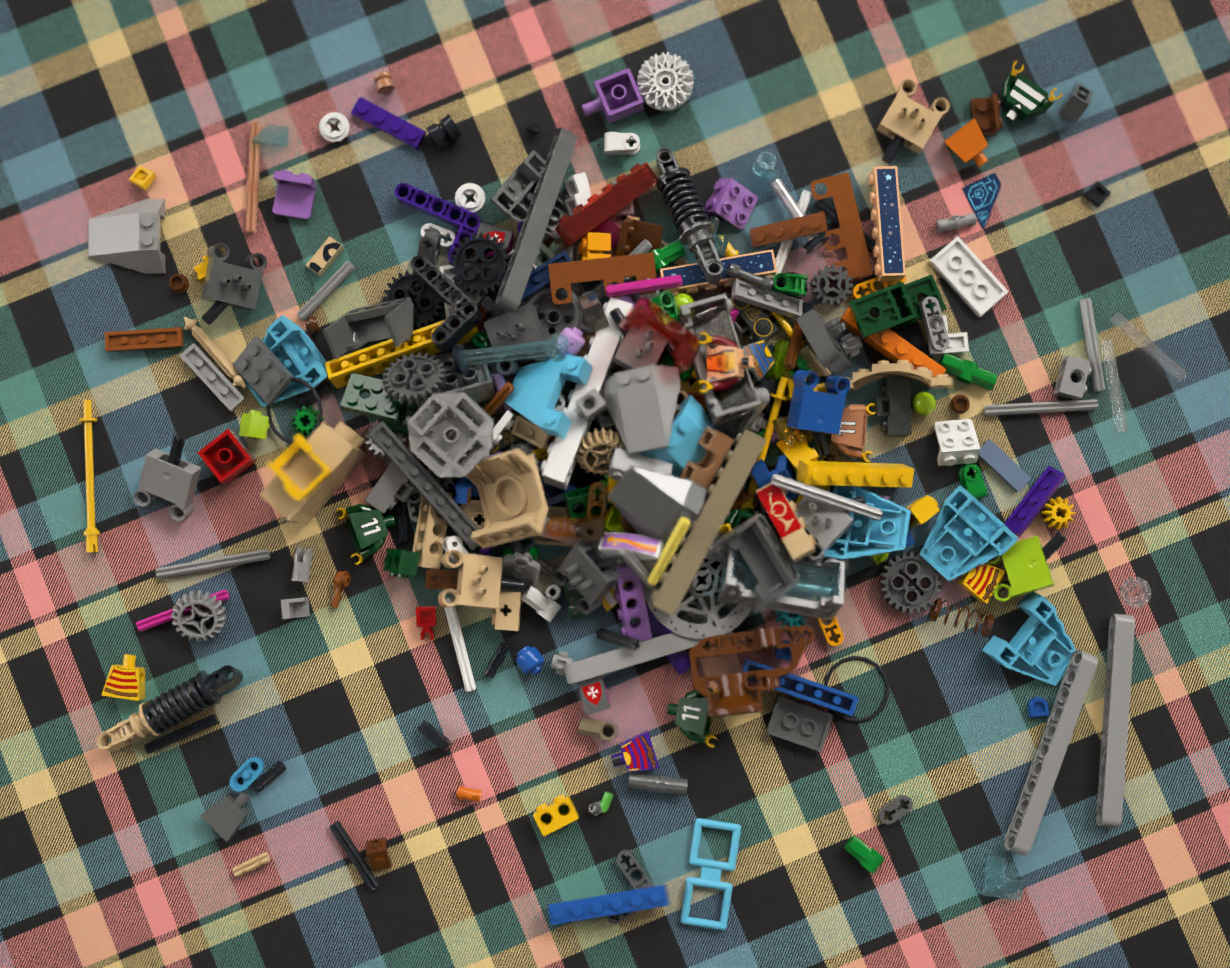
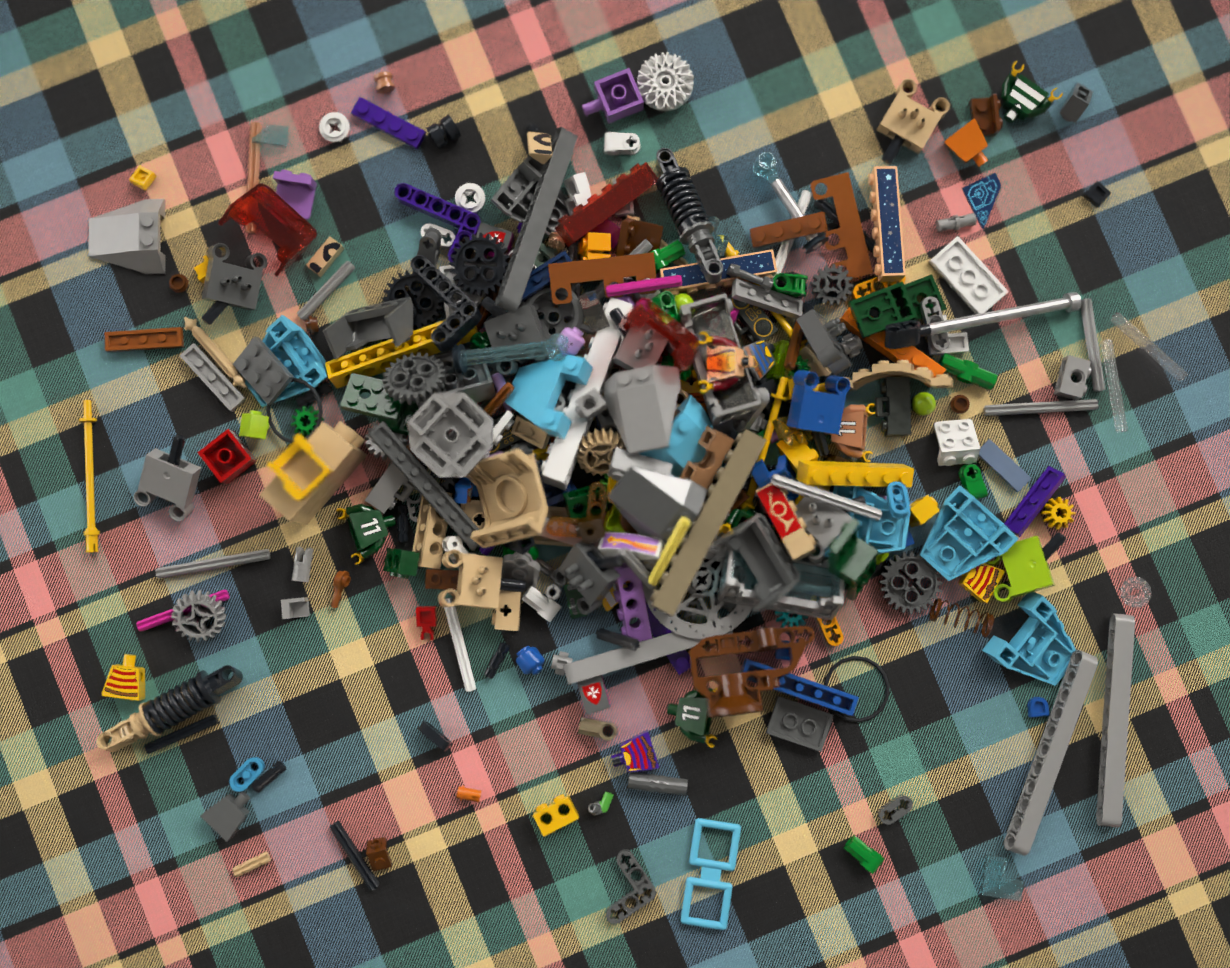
blue brick [548,885,670,925] -> none
medium lavender bracket [705,178,758,229] -> none
none -> clear red windscreen [218,183,317,277]
none -> tan slope [527,132,552,165]
none -> tan bush [548,232,566,250]
none -> dark green bracket [827,518,878,601]
none -> flat silver piece [884,292,1081,349]
none -> dark azure plate [886,481,910,518]

